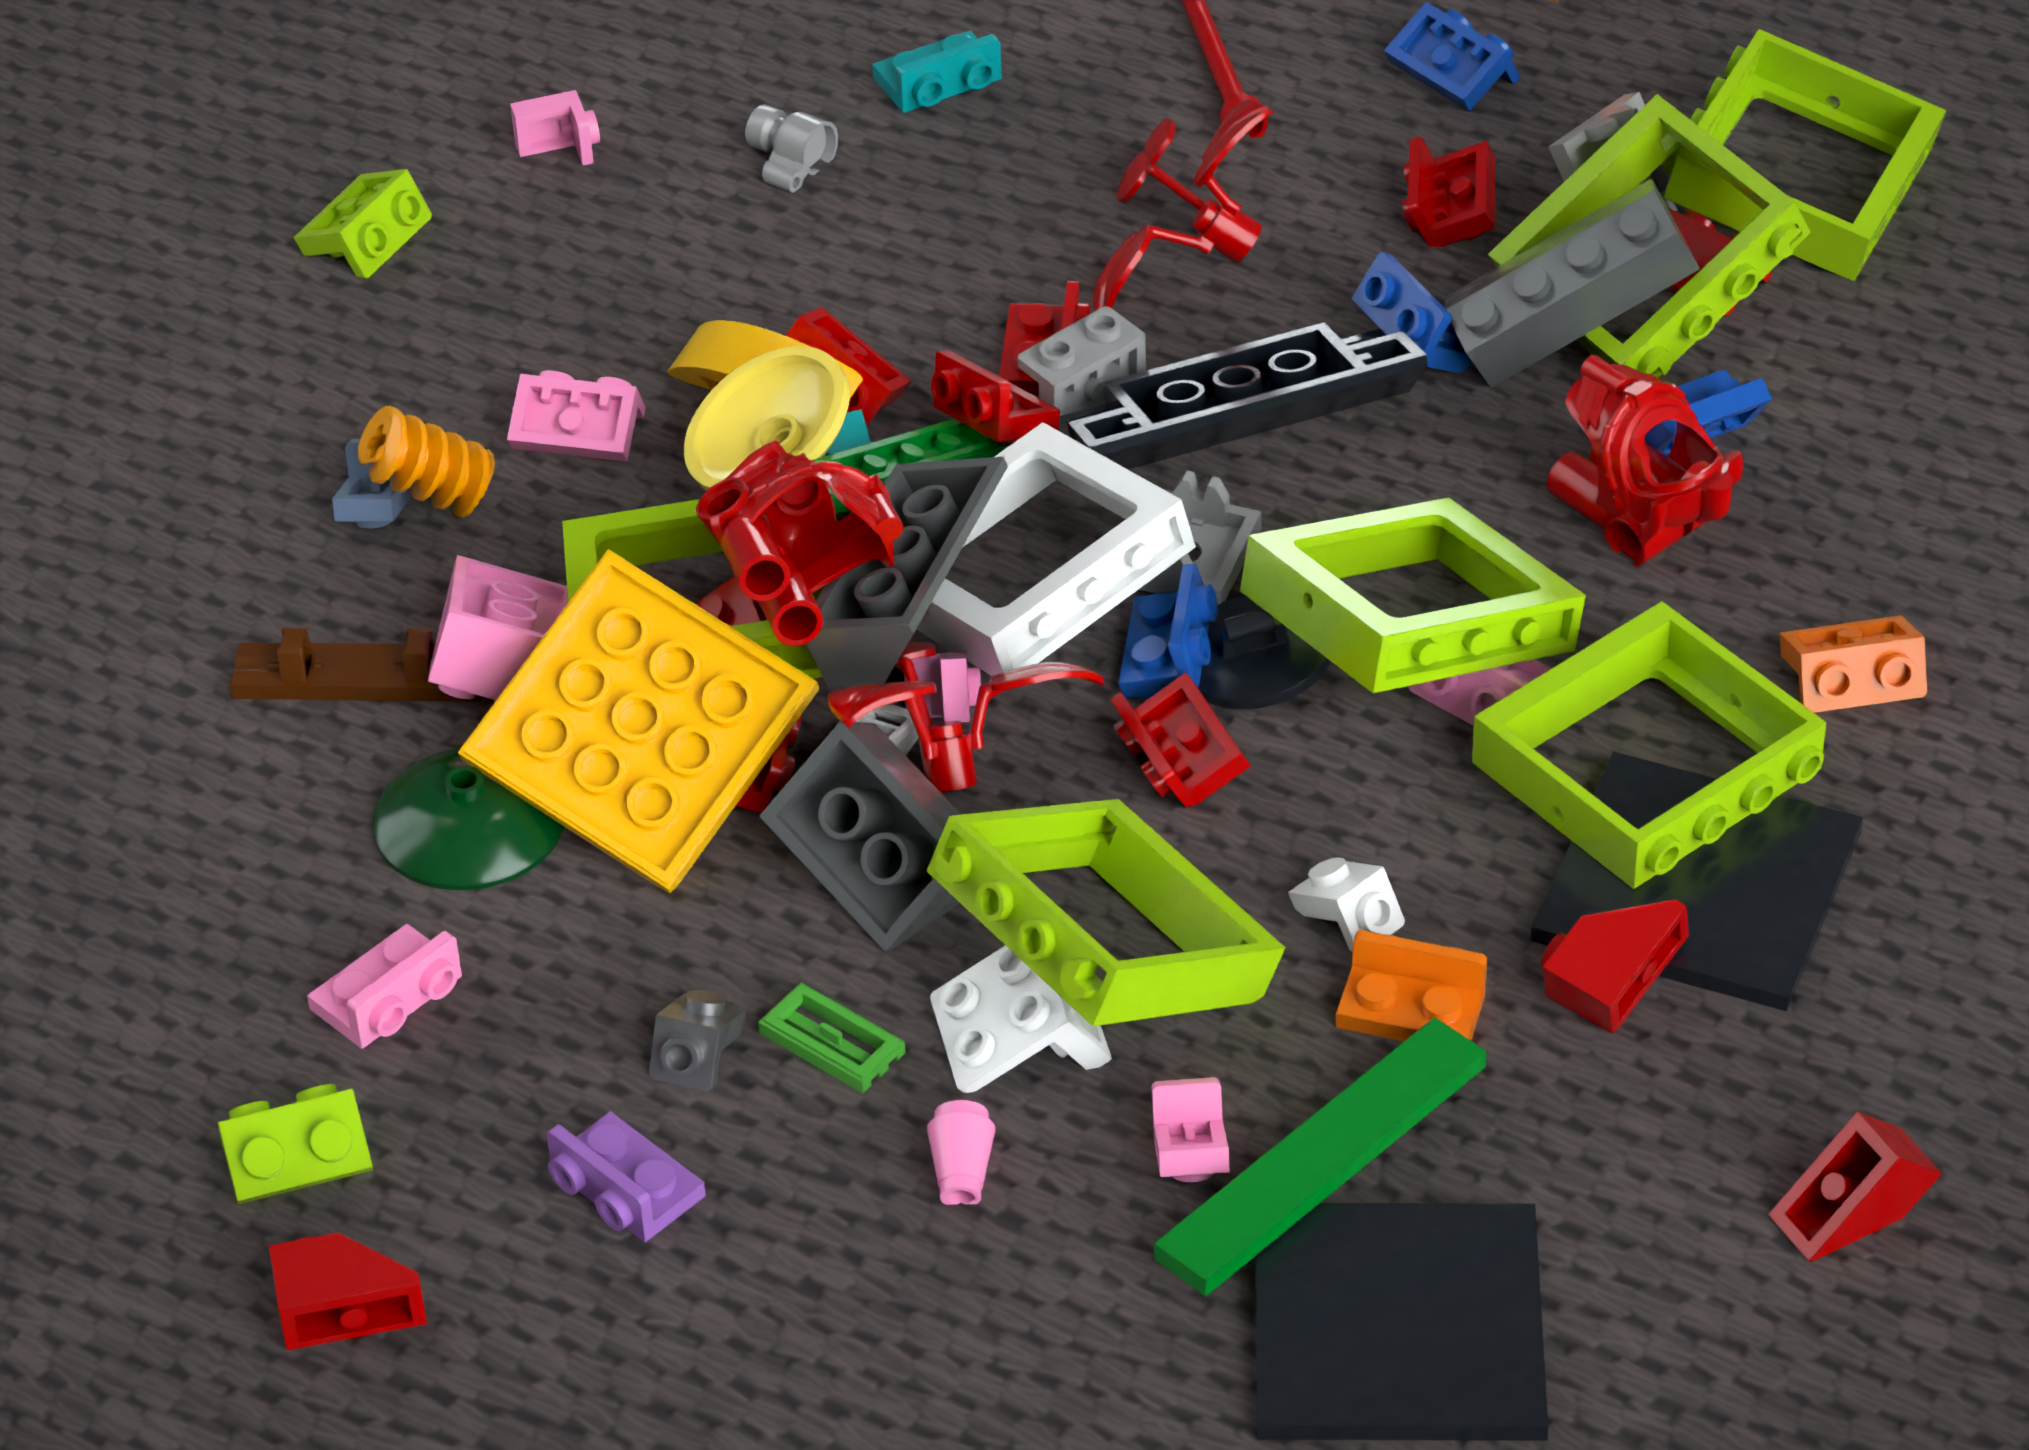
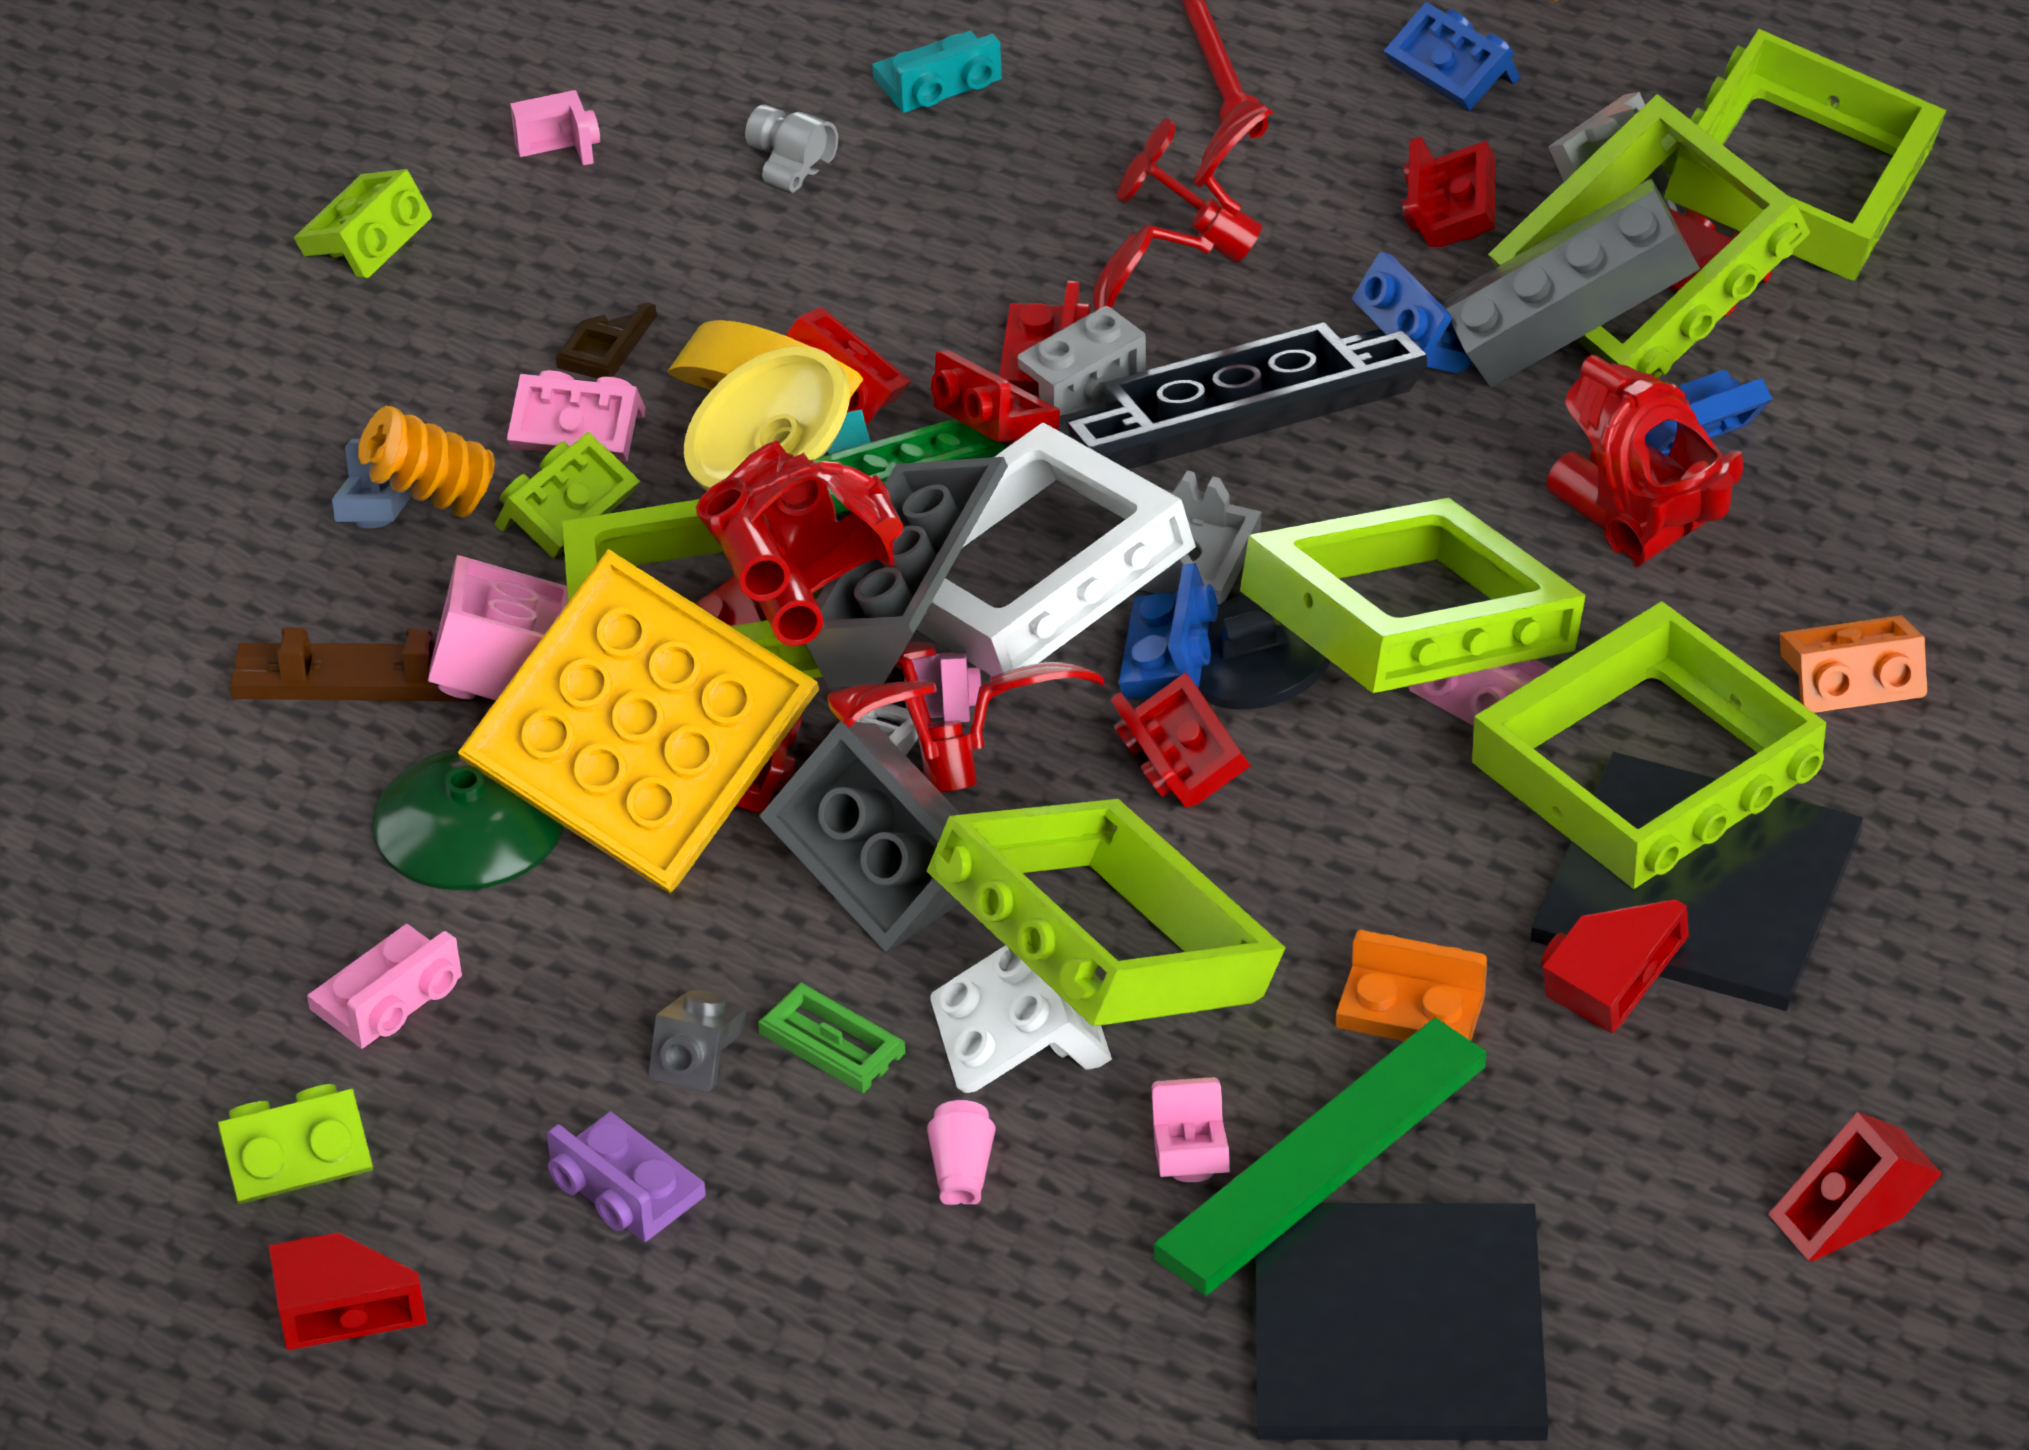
white bracket [1288,858,1405,951] -> none
none -> lime bracket [494,431,640,559]
none -> dark brown tile [556,302,657,379]

